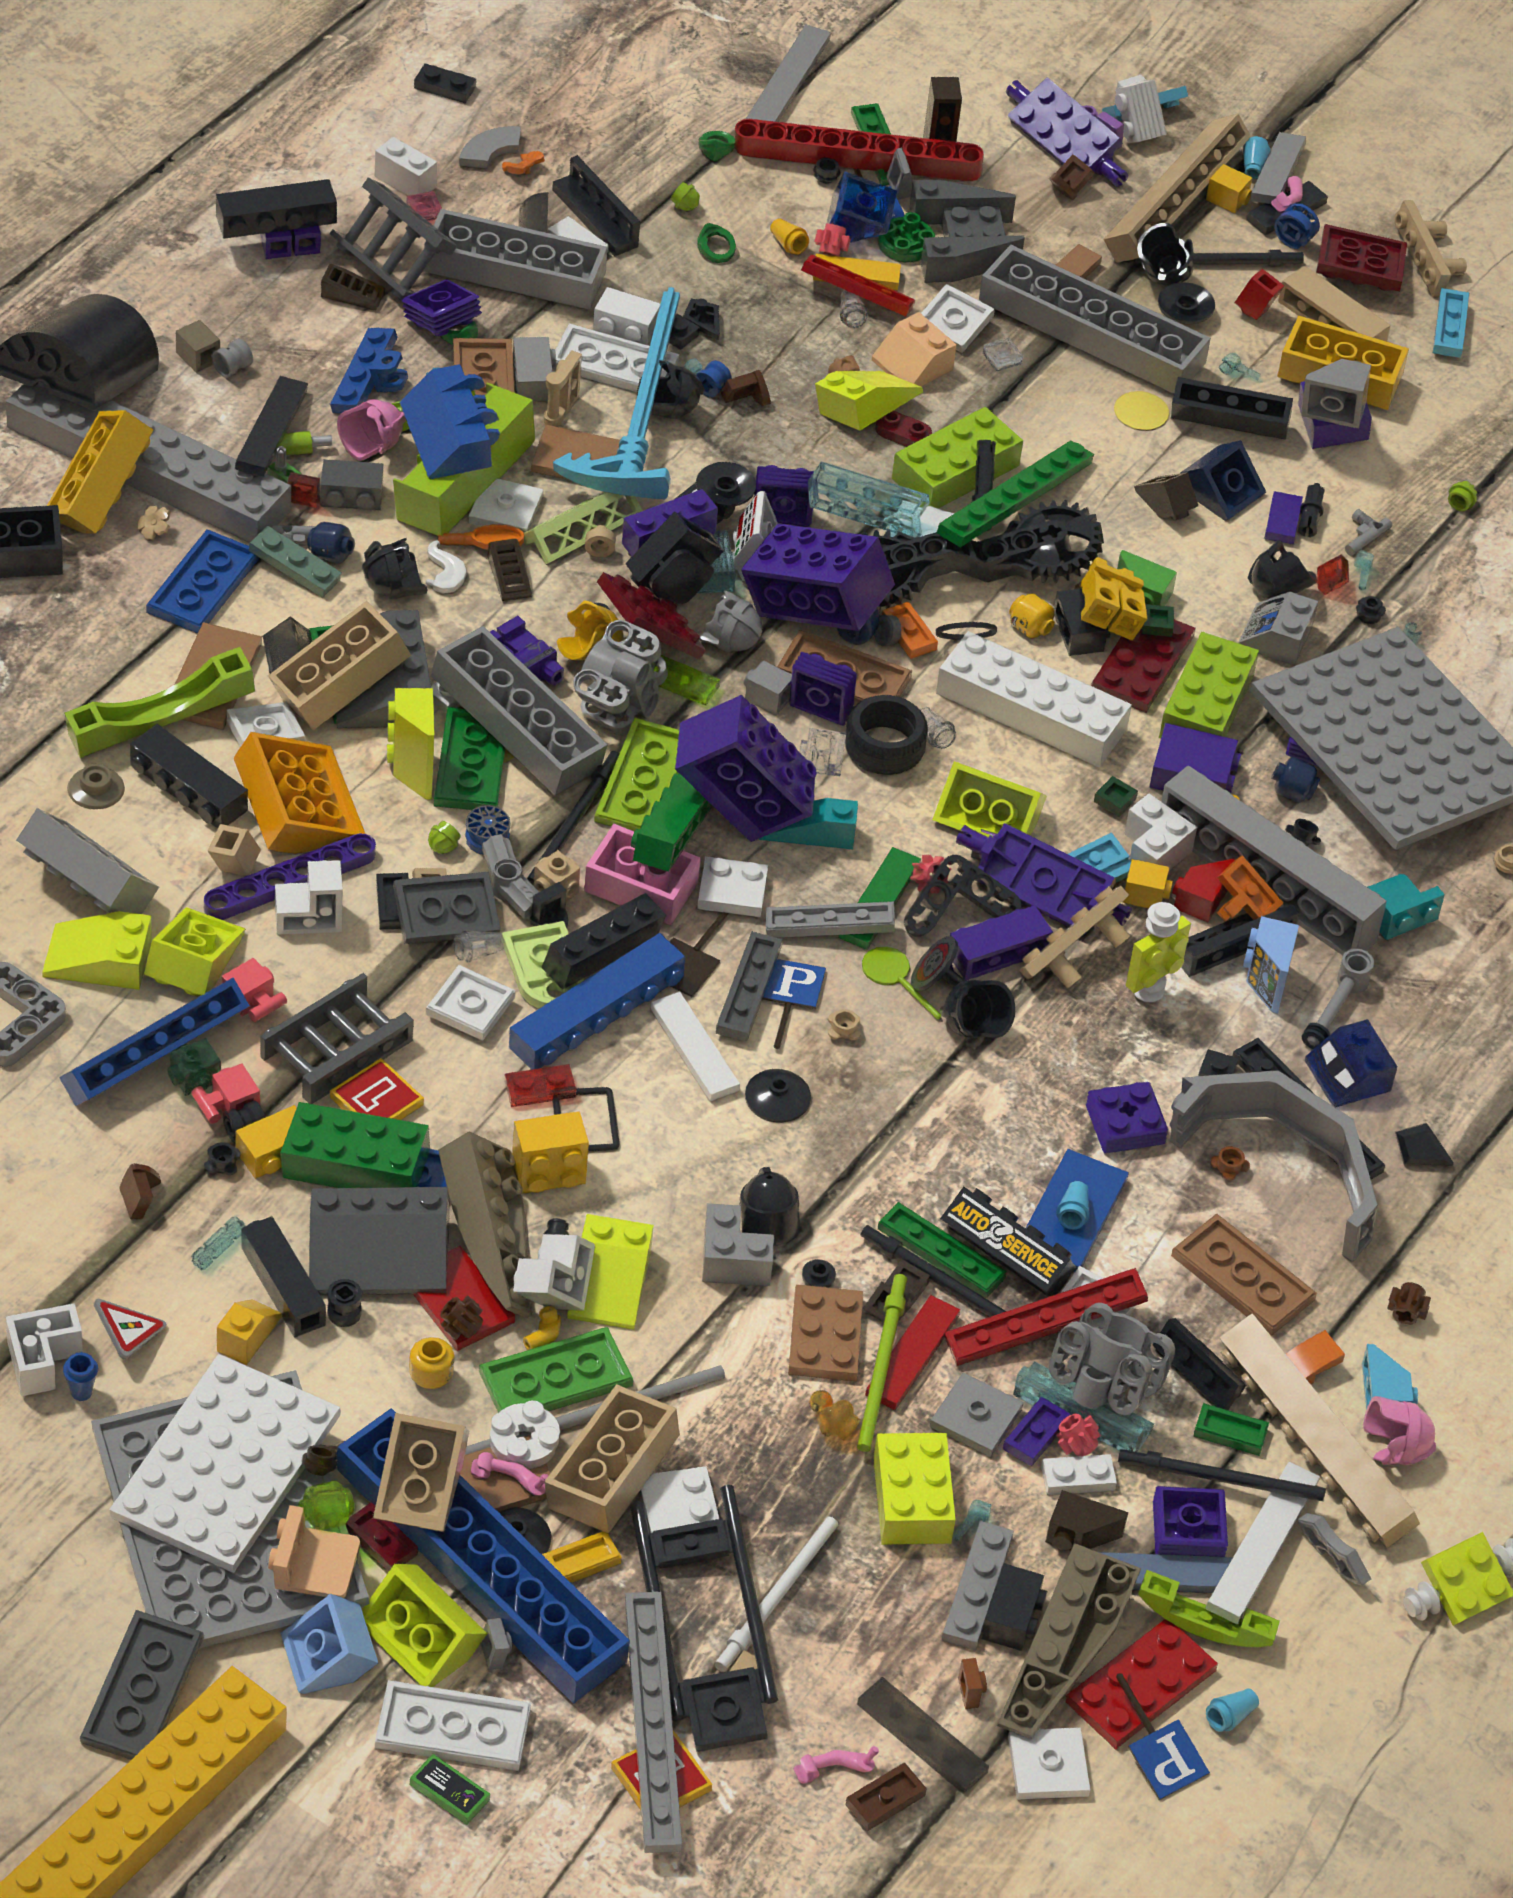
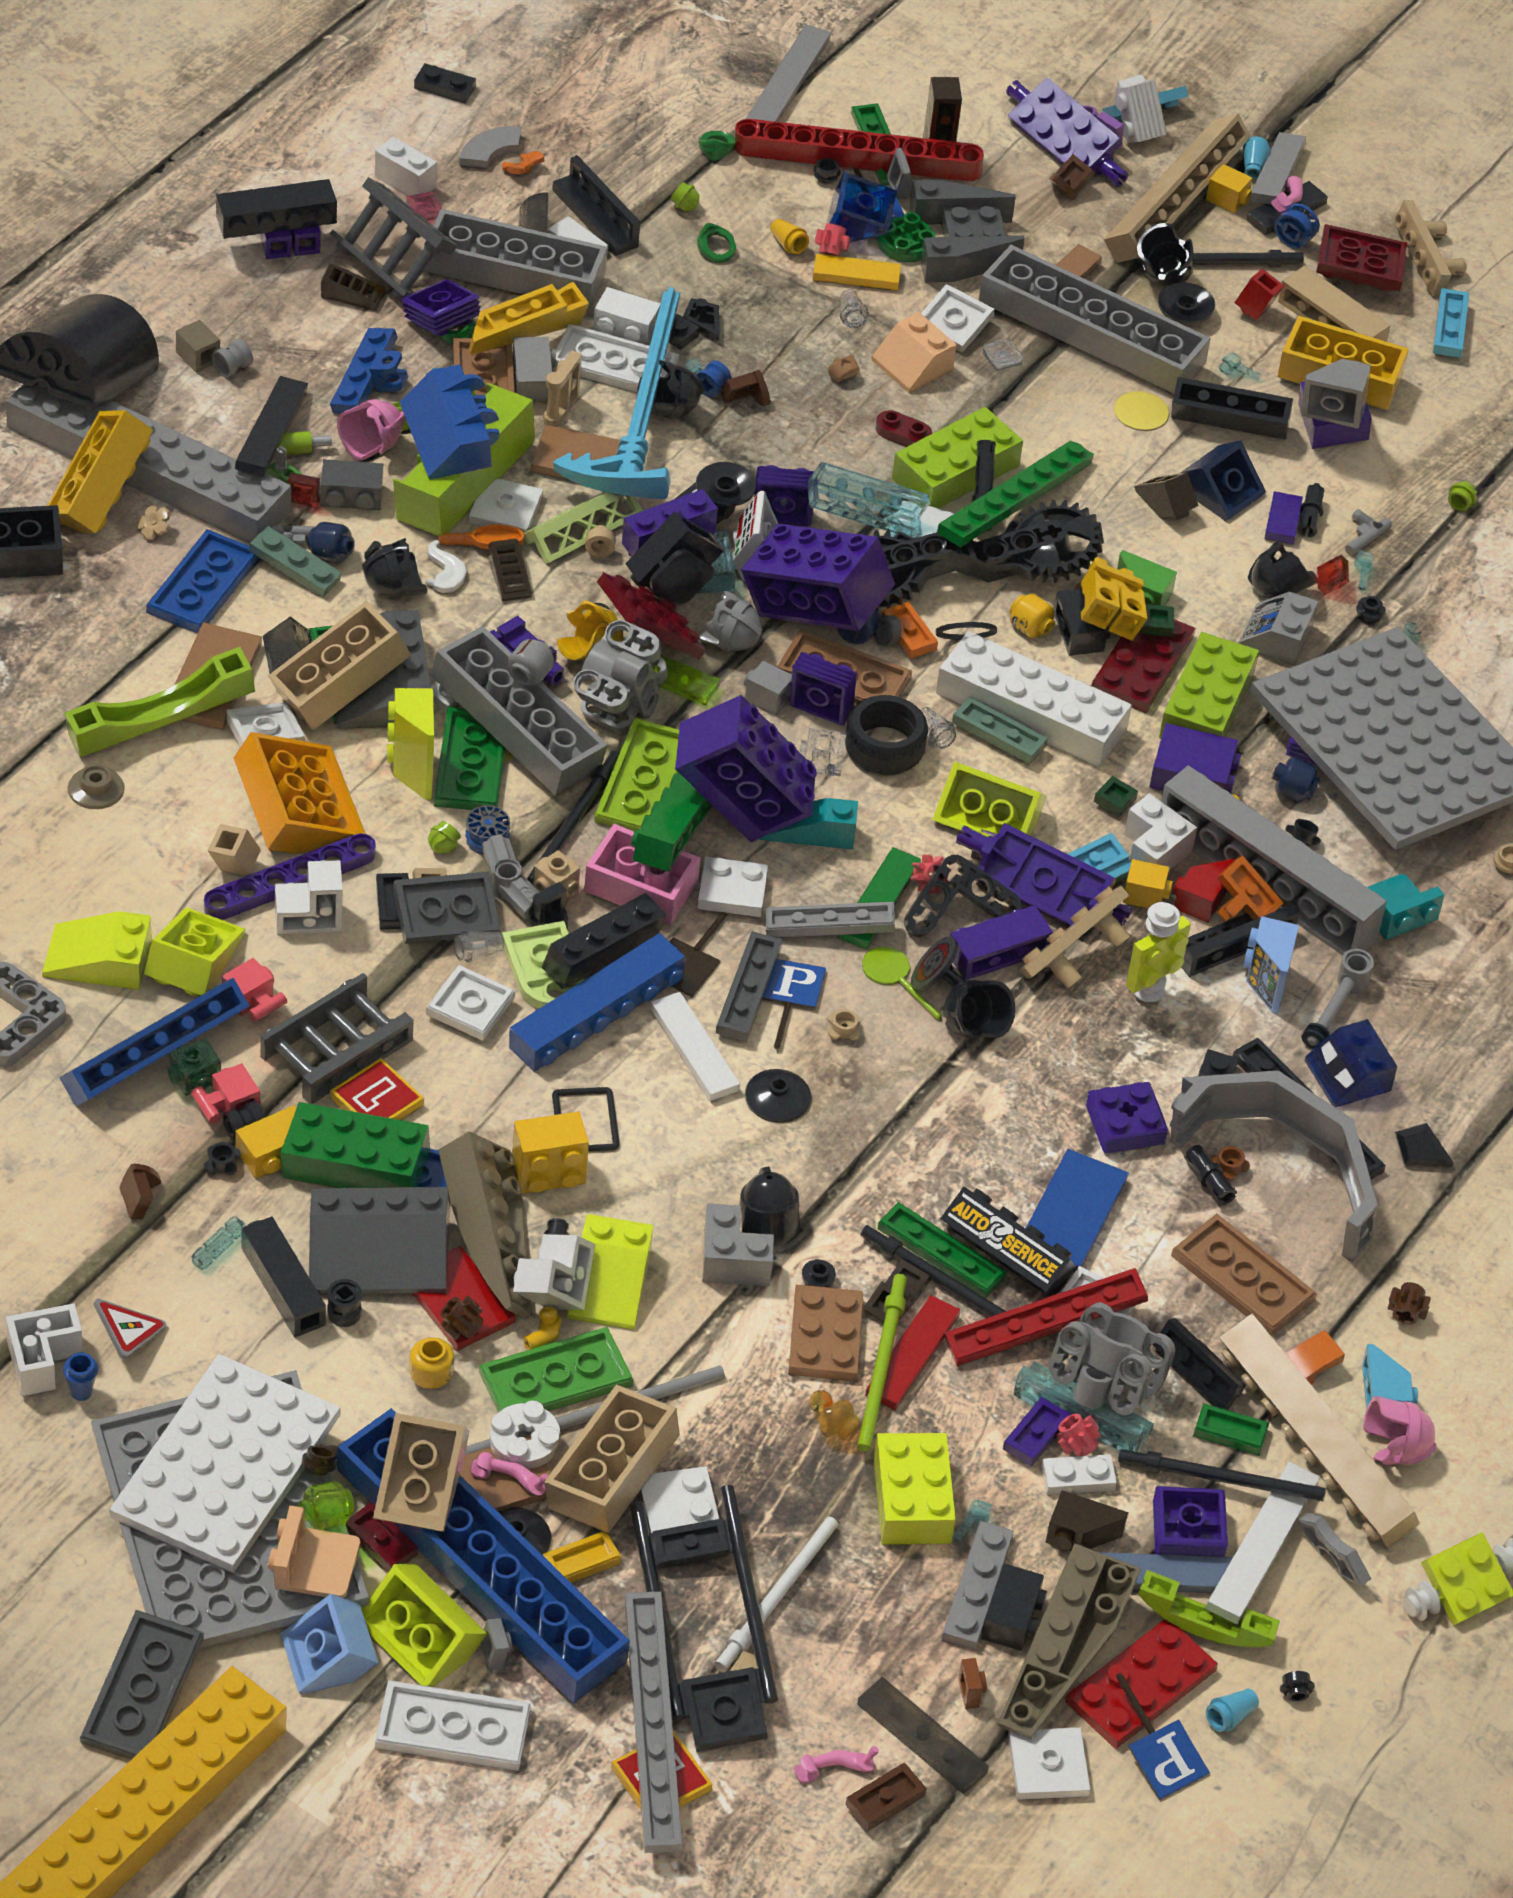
light grey brick [16,808,159,914] -> none
black brick [130,724,248,828] -> none
yellow slope [217,1299,282,1365] -> none
tile [409,1754,490,1825] -> none
clear red plate [504,1064,576,1107] -> none
red tile [801,255,915,317] -> none
neon yellow slope [815,371,923,431] -> none
light grey plate [930,1373,1024,1457] -> none
medium azure cone [1056,1181,1089,1229] -> none
none -> yellow wedge [469,282,589,355]
none -> light grey head [508,639,554,686]
none -> sand green plate [952,696,1048,764]
none -> black pin [1184,1145,1237,1205]
none -> black plate [1280,1671,1315,1701]

